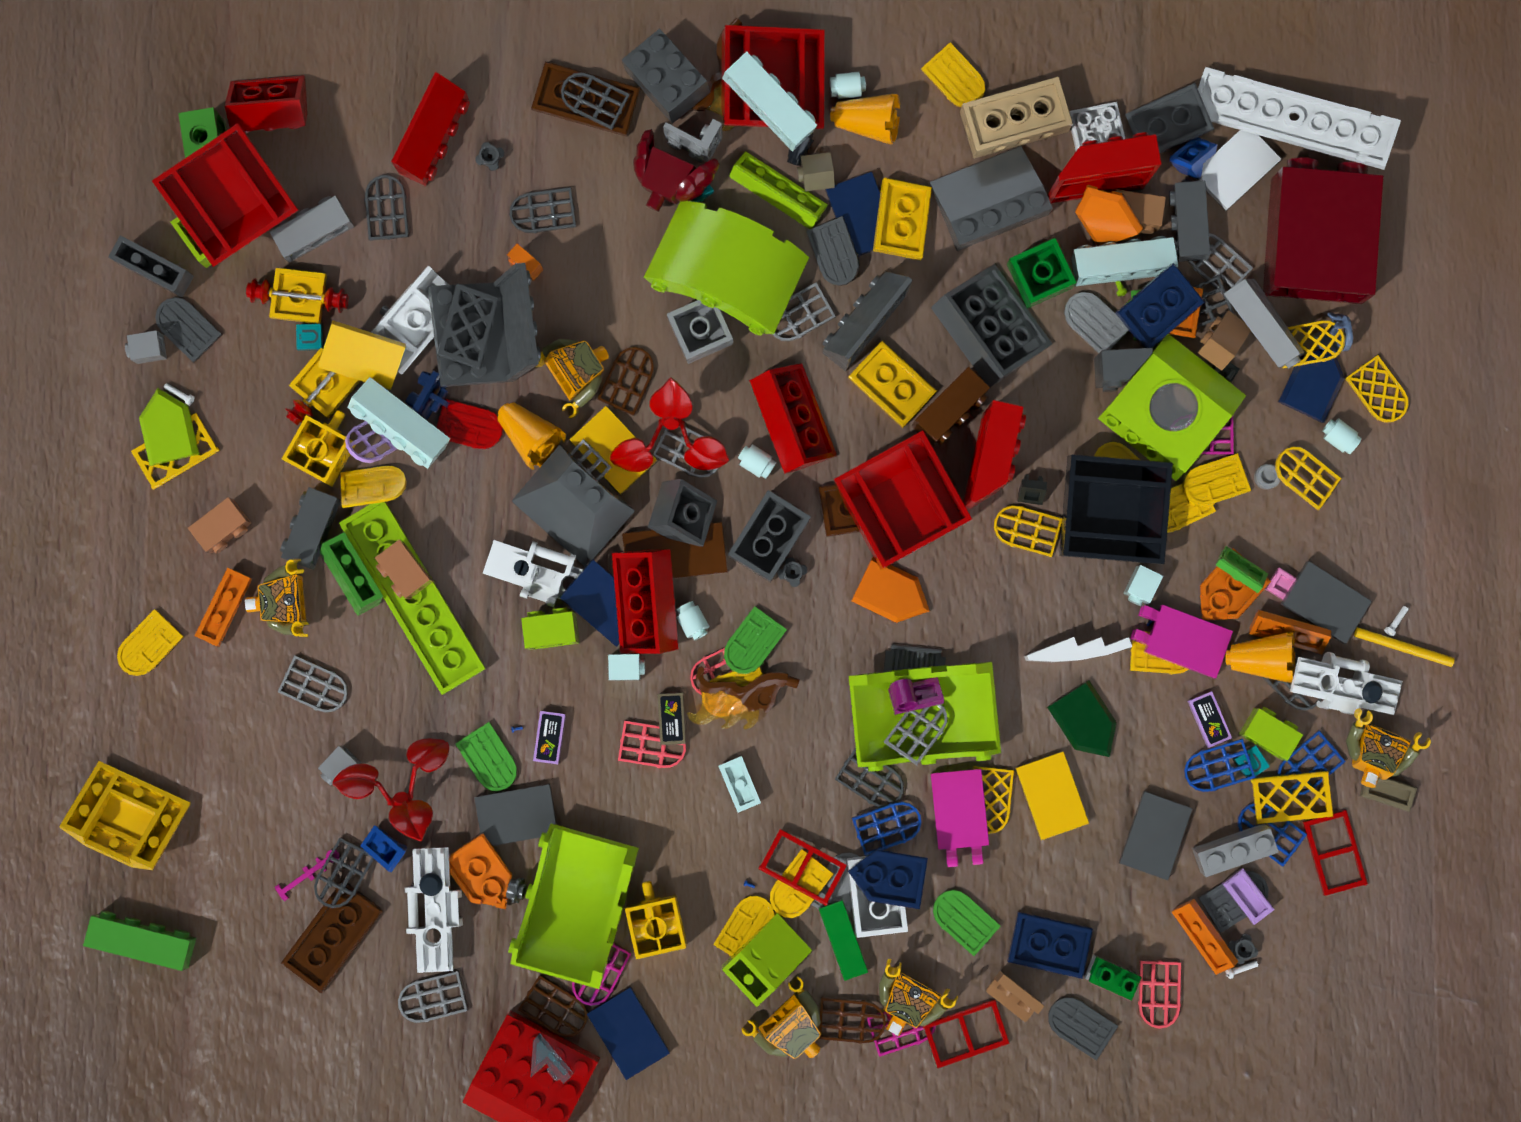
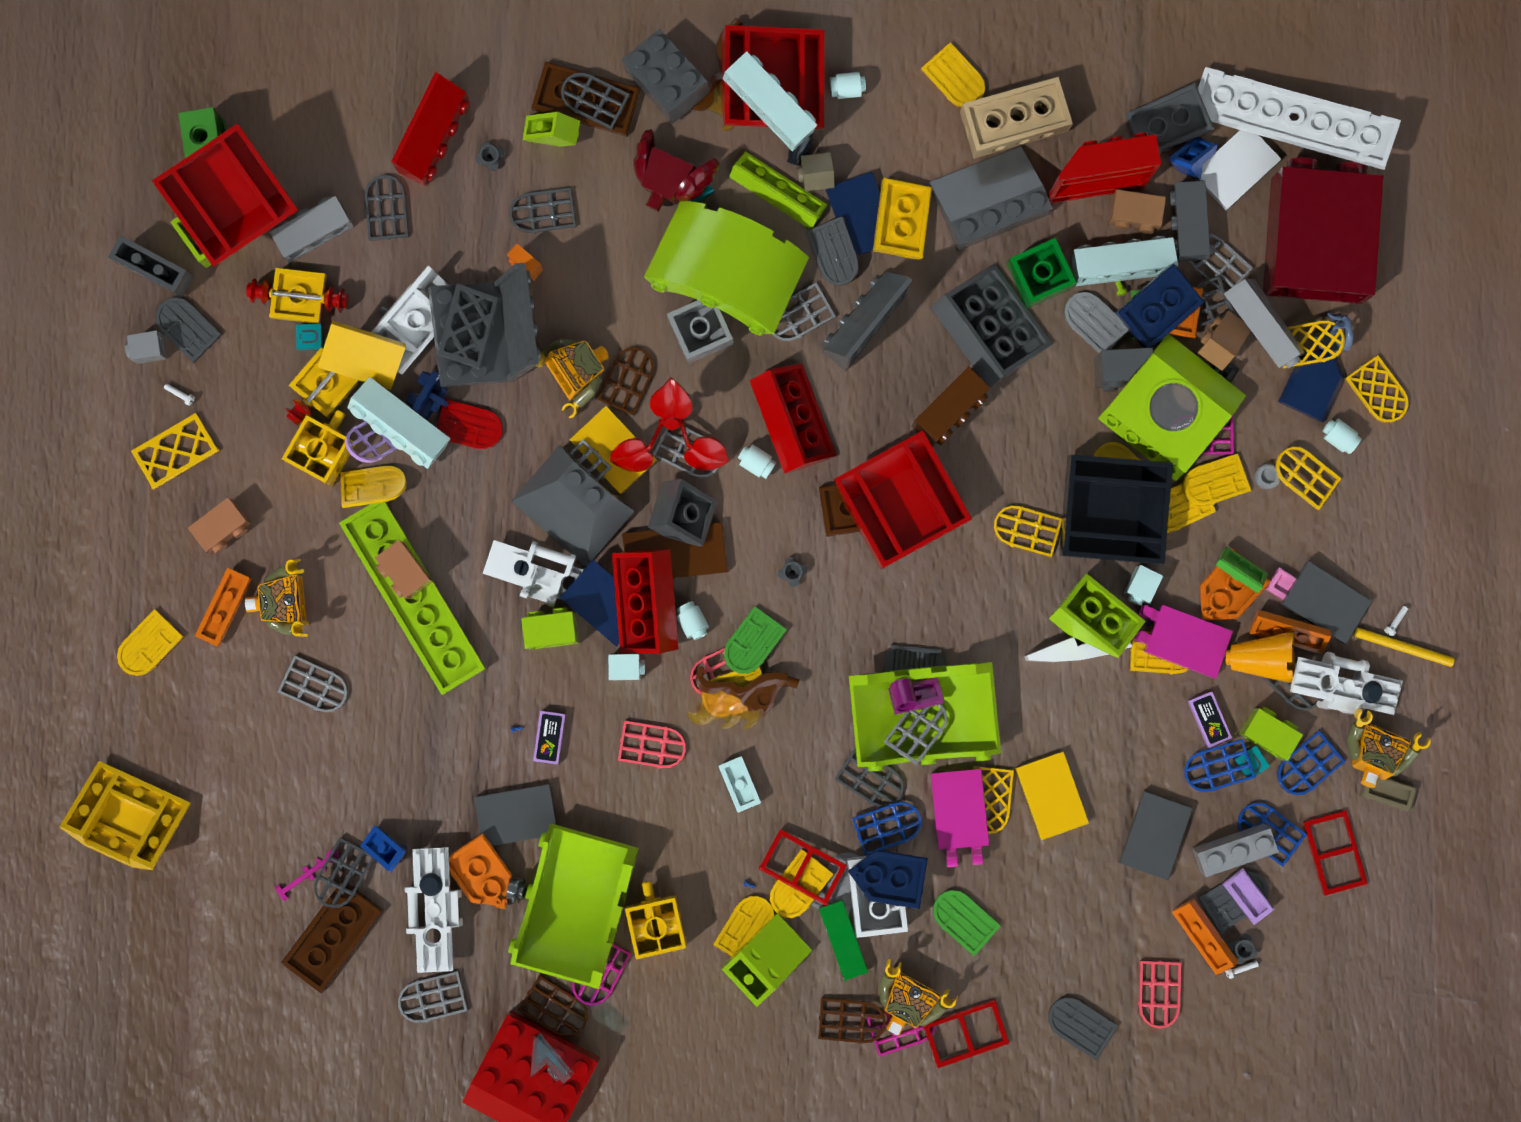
bright green brick [83,911,196,971] -> none
lime tile [139,388,199,466] -> none
red slope [224,75,308,133] -> none
dark grey brick [280,487,341,570] -> none
light grey brick [318,745,362,785] -> none
bright green brick [319,532,383,616] -> none
red plant [332,738,450,841] -> none
bright green window [455,722,517,791] -> none
light orange cone [498,402,566,470] -> none
dark blue tile [587,987,670,1080] -> none
tile [657,693,686,746] -> none
light grey bracket [663,119,723,162] -> none
dark grey brick [728,490,811,583] -> none
torso [741,977,821,1059] -> none
light orange cone [830,94,900,144] -> none
yellow tile [848,341,937,428] -> none
orange tile [851,556,930,623] -> none
red slope [963,400,1026,511] -> none
medium nougat bracket [986,971,1044,1022] -> none
dark blue tile [1007,912,1093,979] -> none
pearl dark grey tile [1018,474,1047,505] -> none
dark green tile [1047,680,1117,757] -> none
white tile [1069,102,1125,151] -> none
orange tile [1075,185,1143,246] -> none
green hips [1083,954,1142,1001] -> none
yellow window [1251,771,1333,824] -> none
none -> lime slope [522,112,580,147]
none -> lime slope [1049,573,1146,658]

